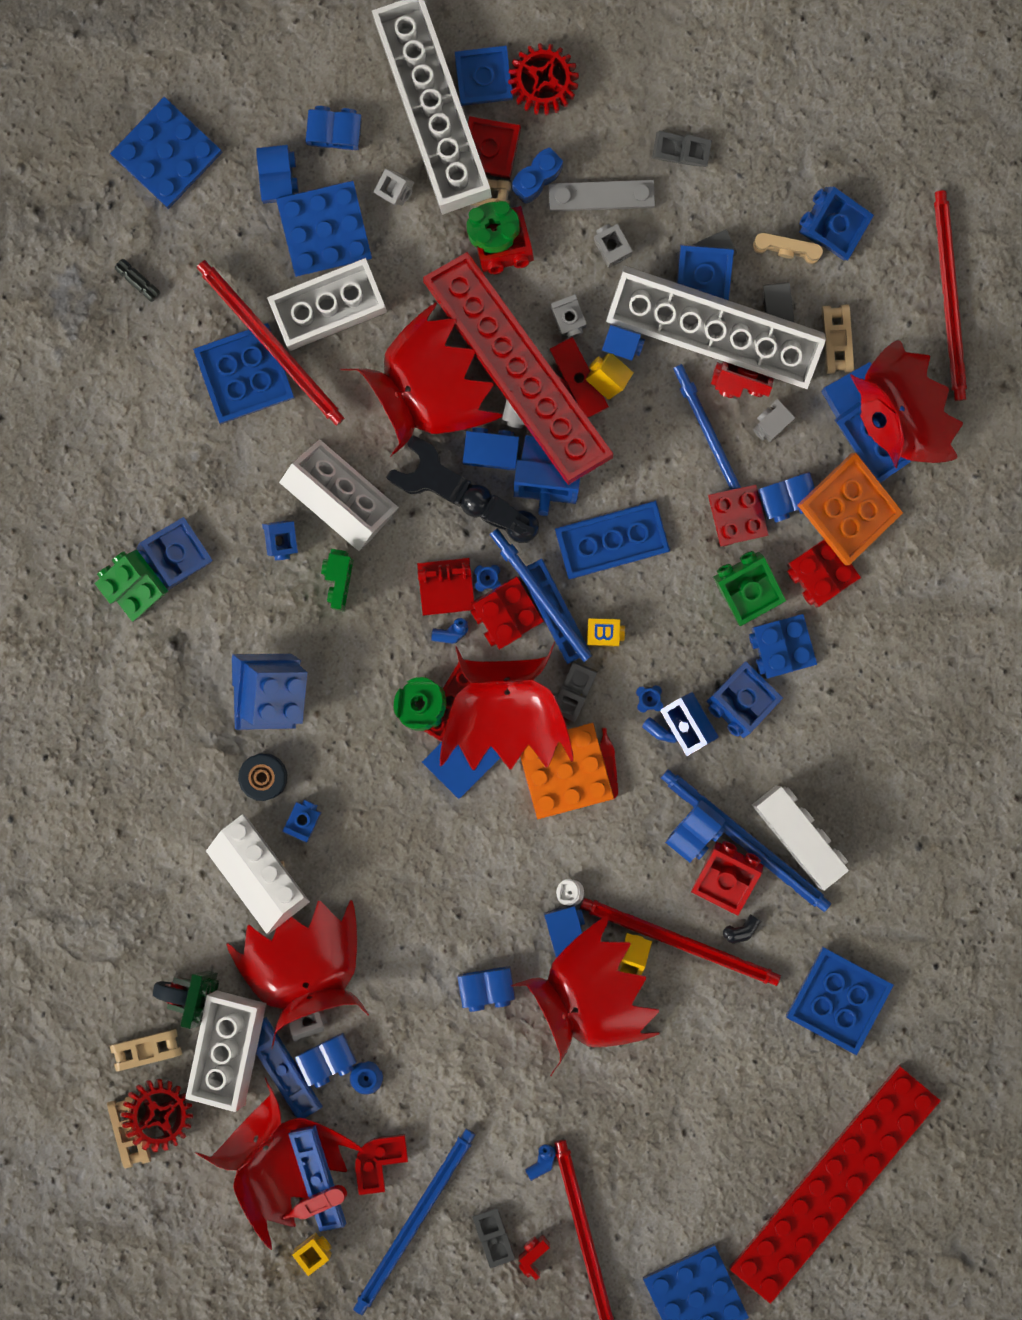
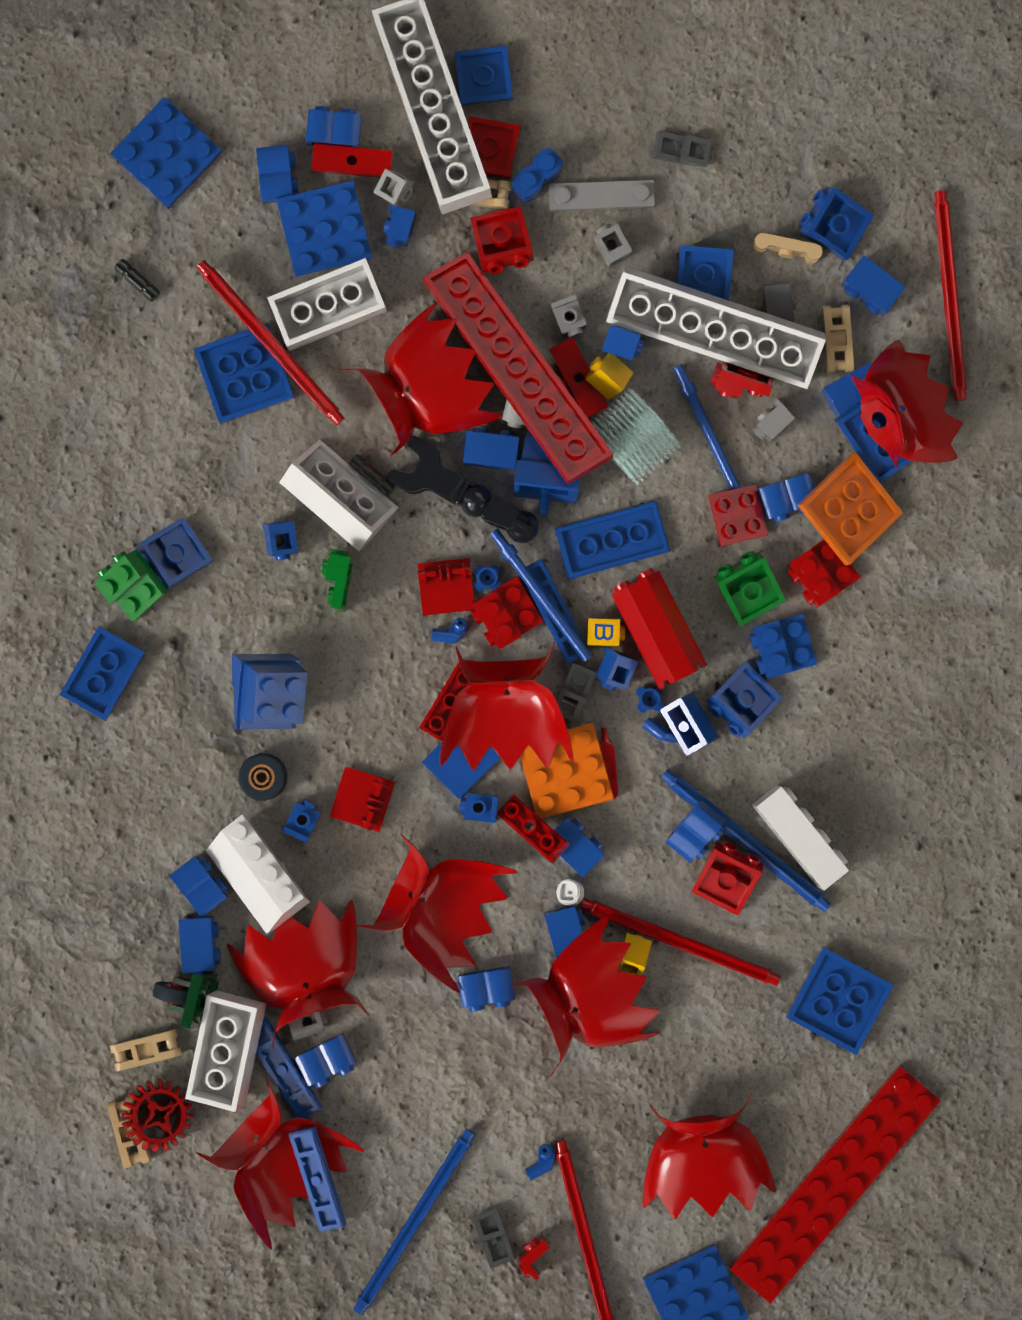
piece [283,1185,347,1220] -> none
yellow brick [292,1232,332,1276] -> none
blue plate [350,1061,383,1095] -> none
red plate [355,1134,408,1195] -> none
green plate [393,677,446,731] -> none
green plate [466,201,520,253] -> none
red gear [508,43,579,116] -> none
black arm [723,914,761,944] -> none
none -> blue plate [59,626,146,721]
none -> blue brick [169,855,229,917]
none -> blue brick [179,915,221,973]
none -> red tile [311,144,393,178]
none -> red hinge [329,766,395,832]
none -> pearl dark grey axle [349,454,395,496]
none -> red piece [357,834,517,993]
none -> blue brick [383,205,416,248]
none -> blue brick [459,792,498,823]
none -> red tile [497,794,570,864]
none -> blue brick [554,817,605,878]
none -> light aqua piece [591,388,680,485]
none -> blue brick [595,647,639,691]
none -> red brick [611,568,707,690]
none -> red piece [642,1092,776,1220]
none -> blue brick [841,255,906,316]

